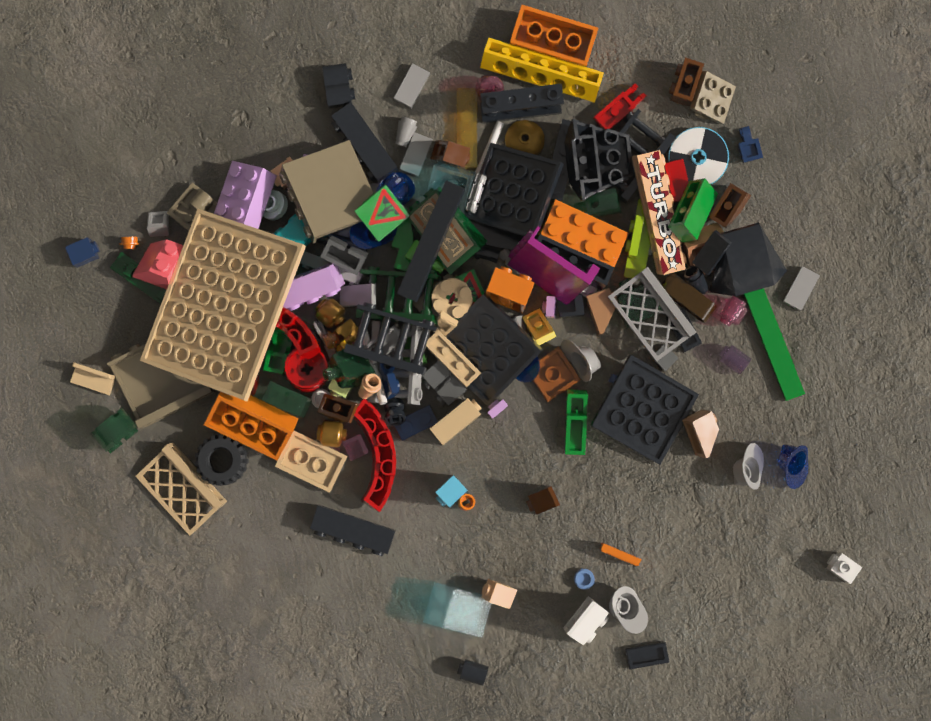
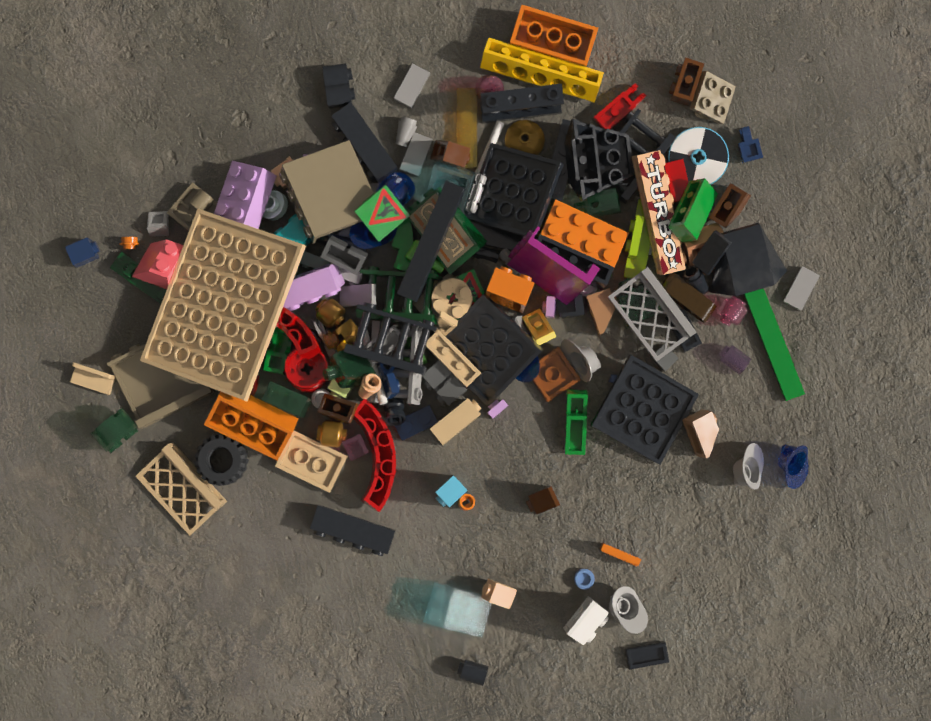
white brick [826,552,862,584] -> none

